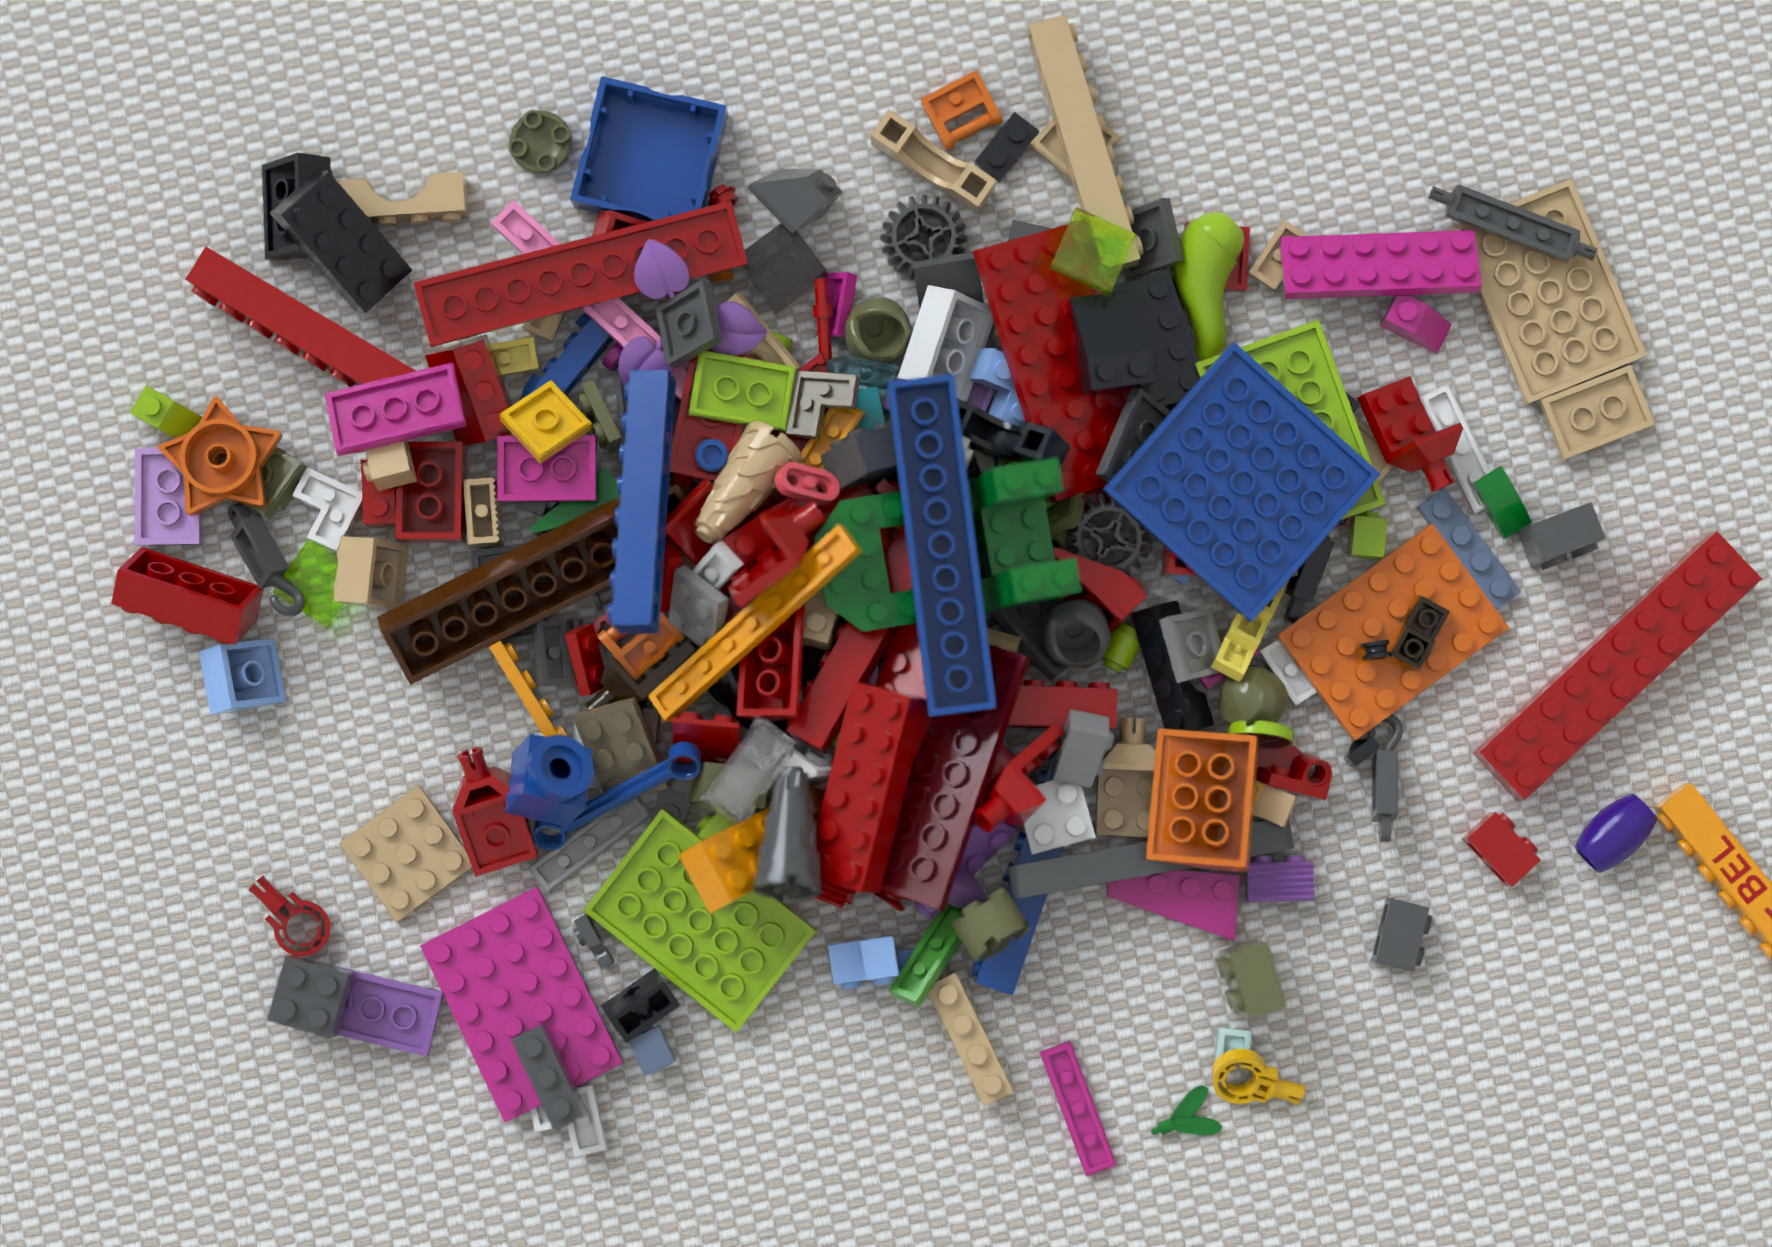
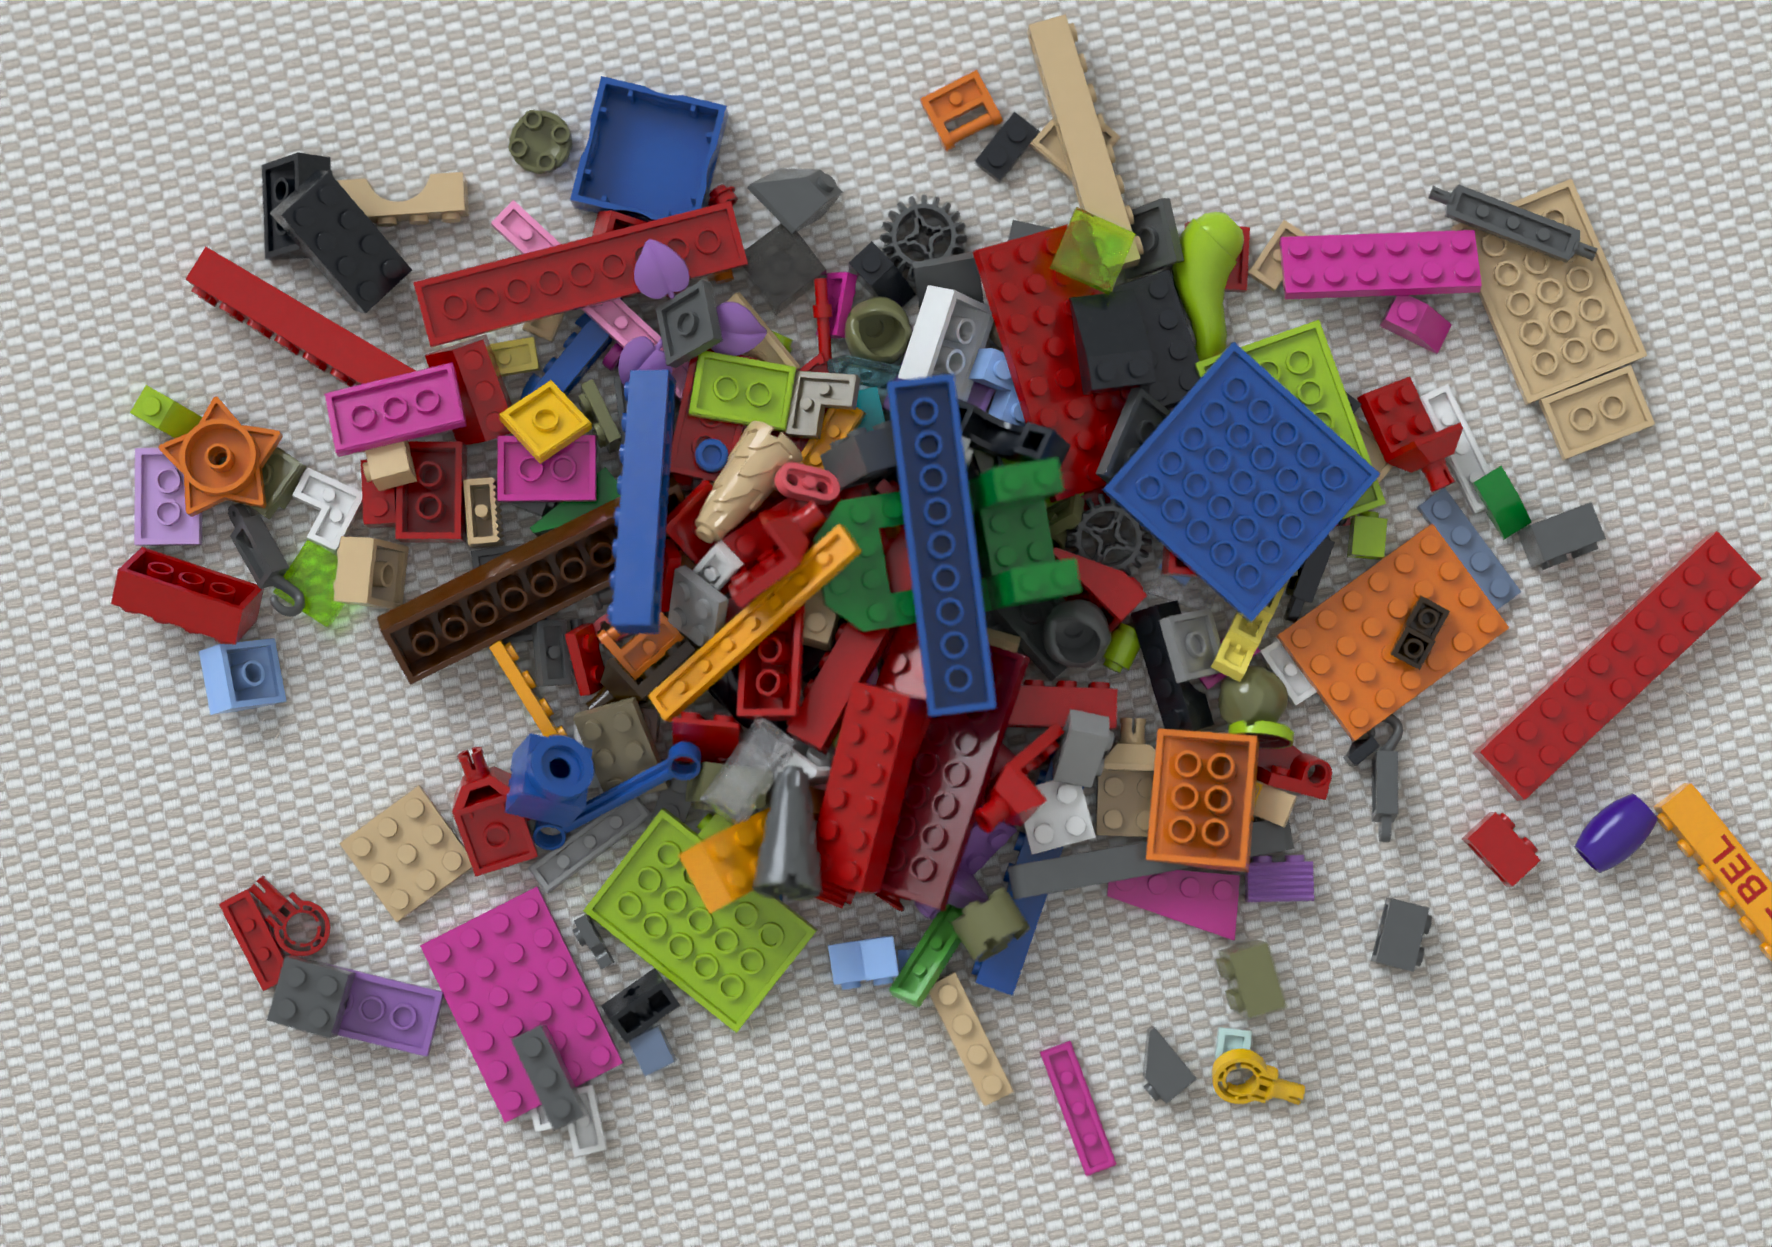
tan arch [871,109,996,214] -> none
green piece [1151,1085,1222,1135] -> none
black bush [1360,640,1392,661] -> none
none -> red plate [219,889,285,991]
none -> black slope [848,241,916,307]
none -> dark grey slope [1143,1026,1197,1104]

